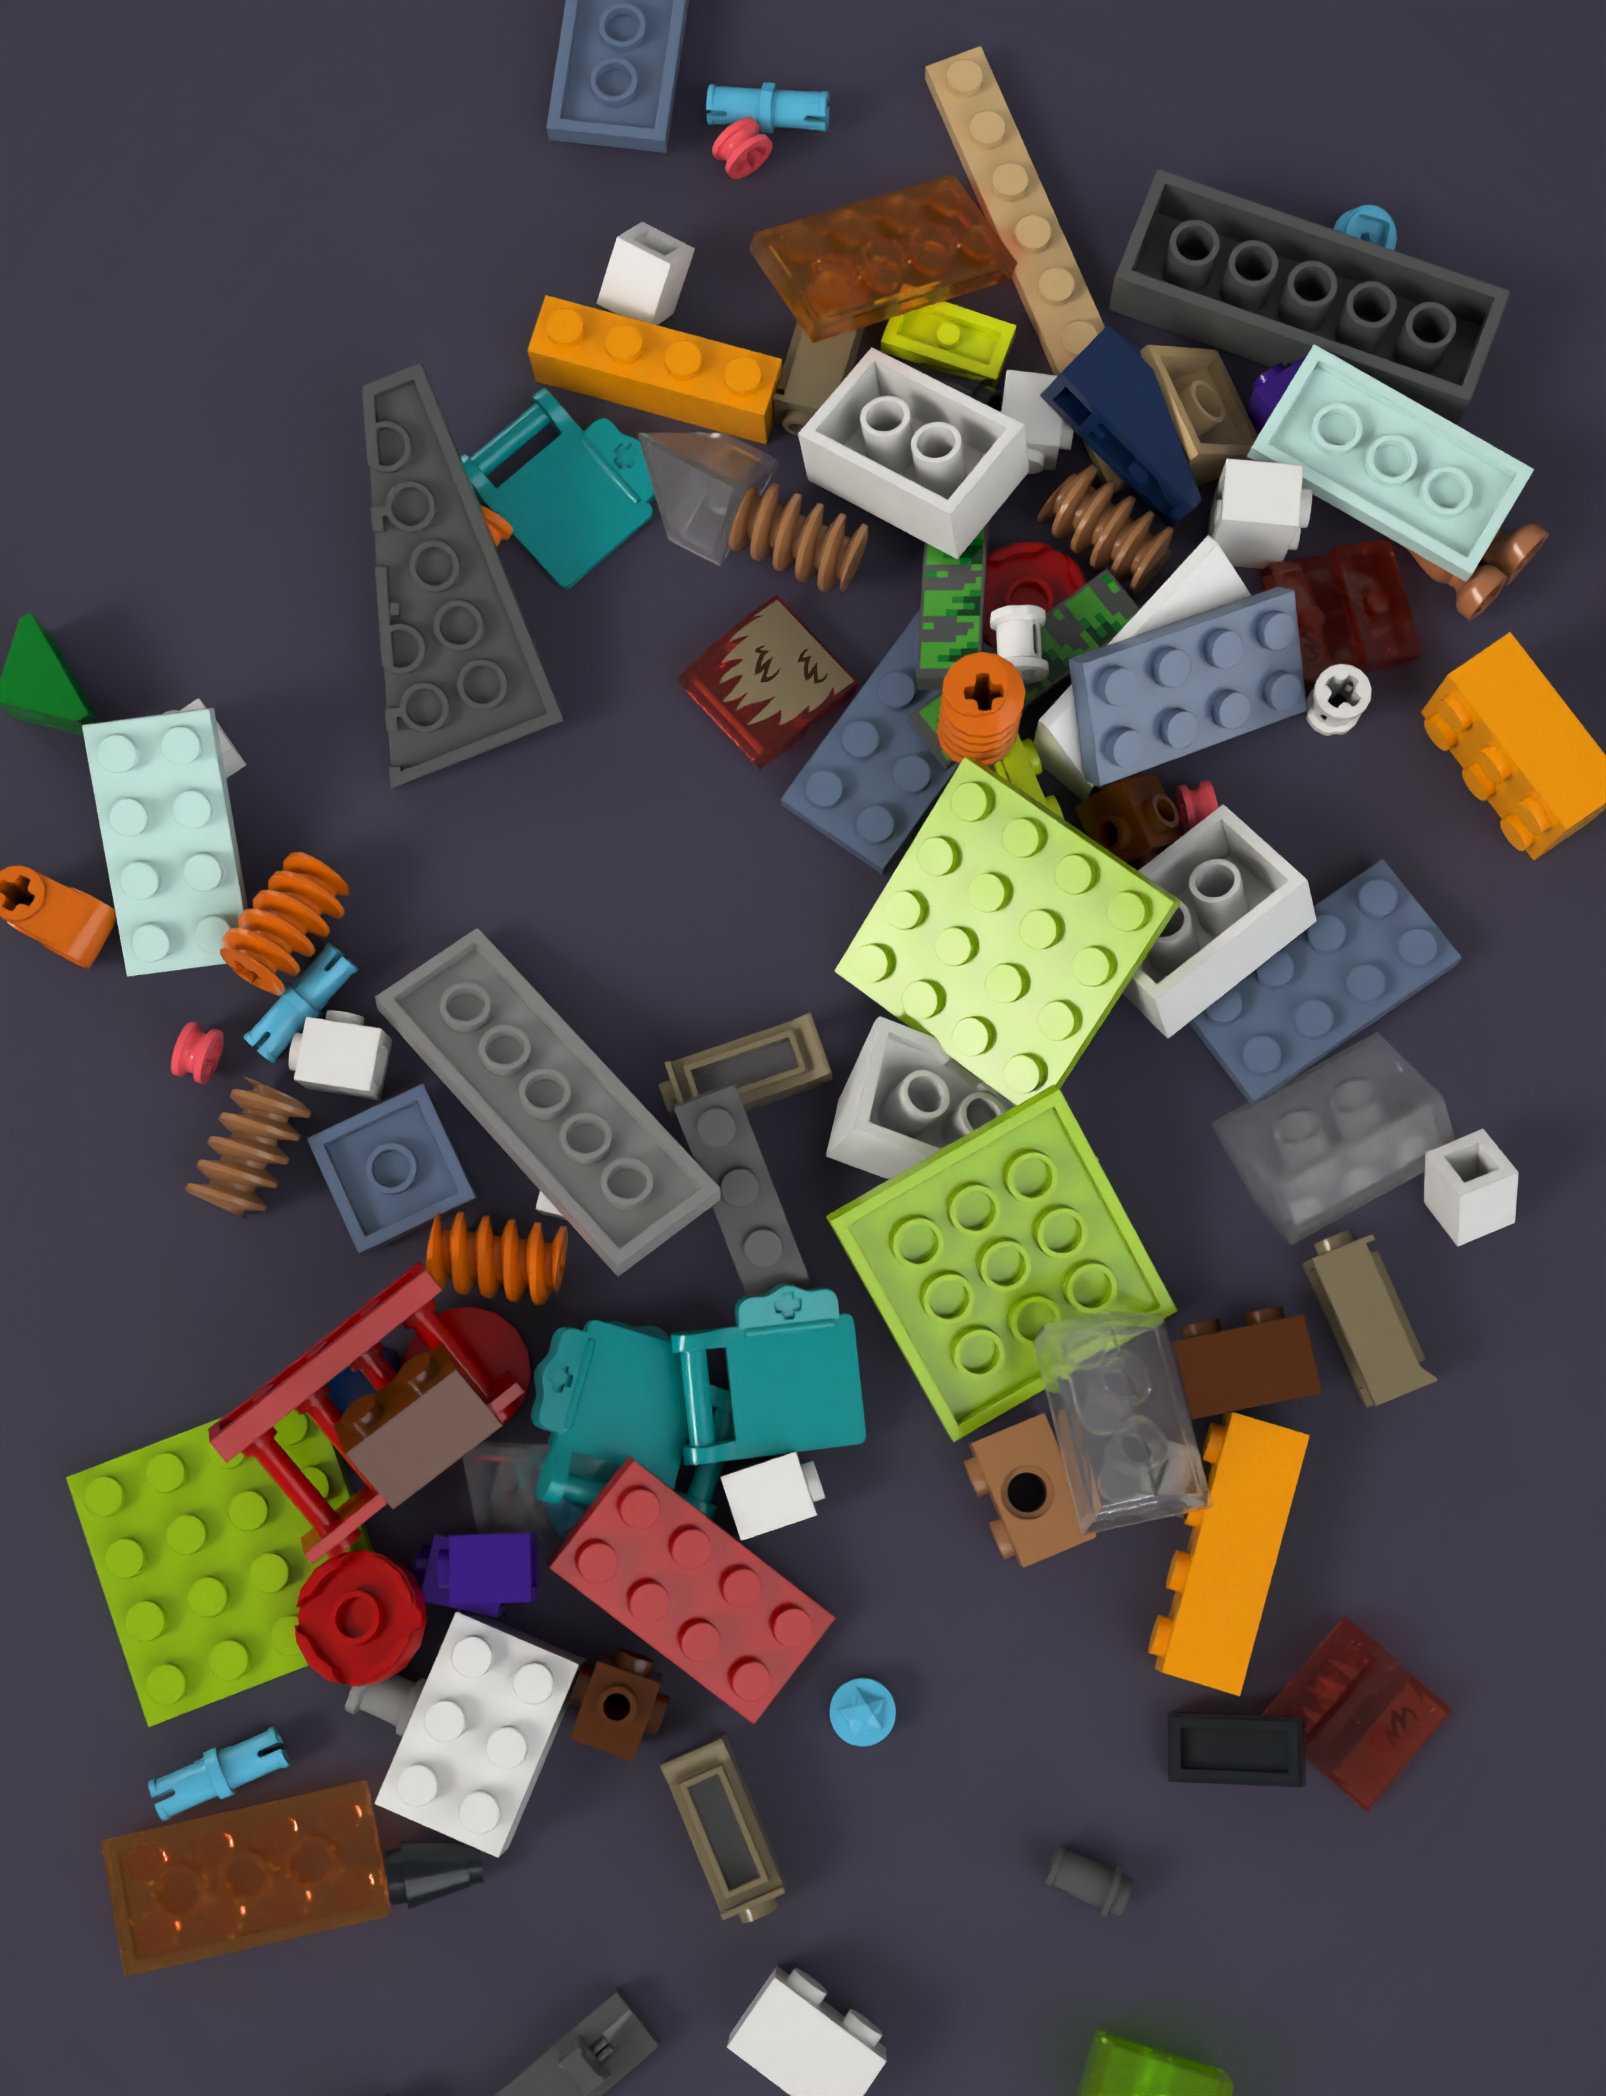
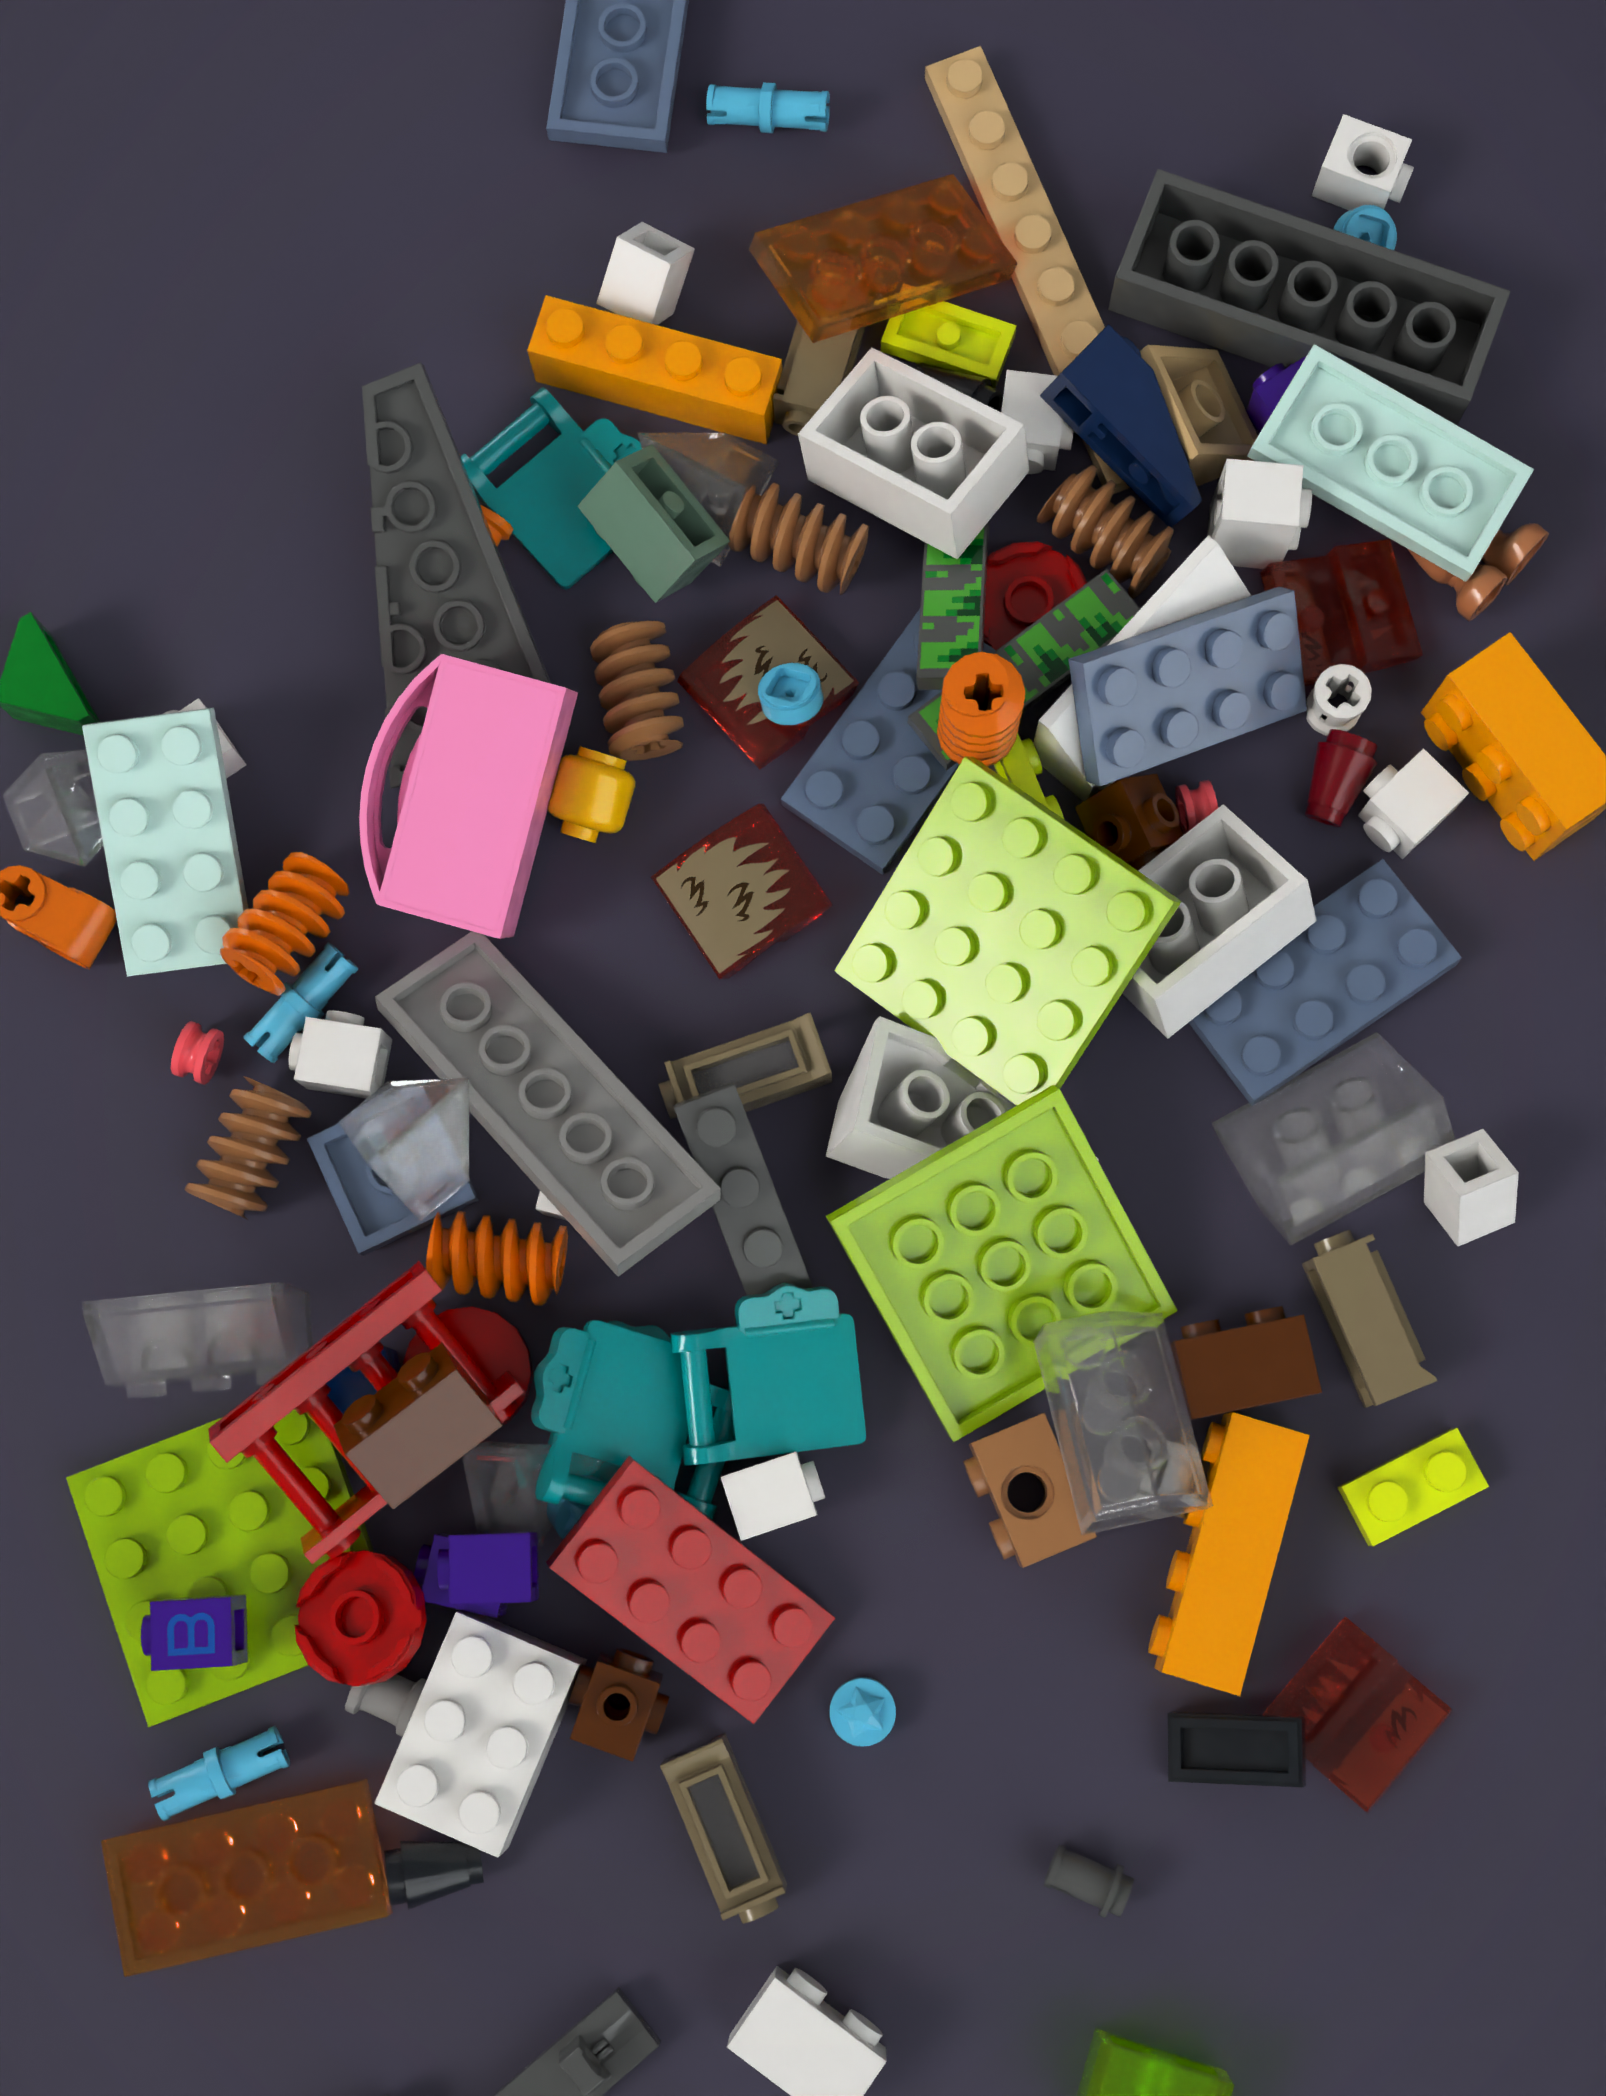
coral bush [712,117,773,179] -> none
white bush [990,605,1049,684] -> none
none -> clear slope [2,750,103,867]
none -> clear slope [82,1282,313,1398]
none -> dark purple brick [141,1595,248,1671]
none -> clear slope [338,1078,471,1221]
none -> bright pink piece [359,654,578,939]
none -> yellow head [548,746,636,843]
none -> sand green brick [577,444,730,603]
none -> medium nougat piece [590,621,684,761]
none -> slope [651,803,833,979]
none -> medium azure tile [758,663,824,725]
none -> dark red cone [1304,729,1378,828]
none -> white brick [1312,114,1414,210]
none -> neon yellow plate [1337,1427,1489,1547]
none -> white brick [1358,748,1469,859]

